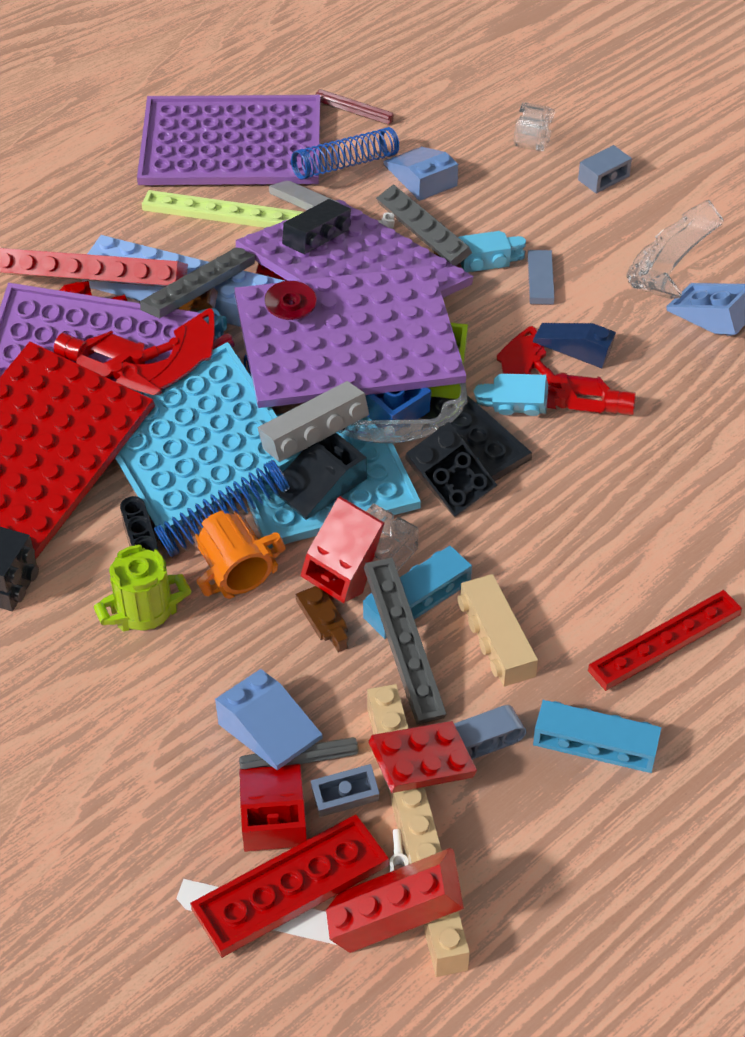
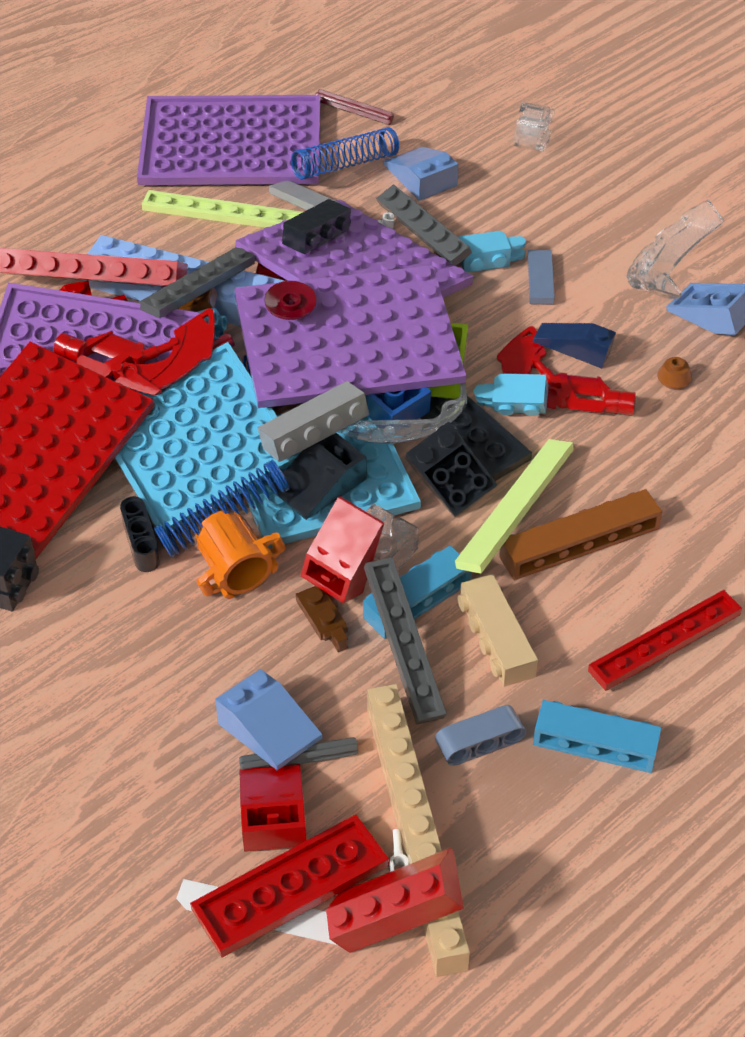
lime container [94,545,192,632] -> none
sand blue brick [311,764,380,818] -> none
red plate [368,721,477,793] -> none
sand blue brick [578,145,632,193] -> none
none -> yellowish green tile [455,439,574,573]
none -> dark orange brick [499,489,662,581]
none -> dark orange cone [657,357,692,390]

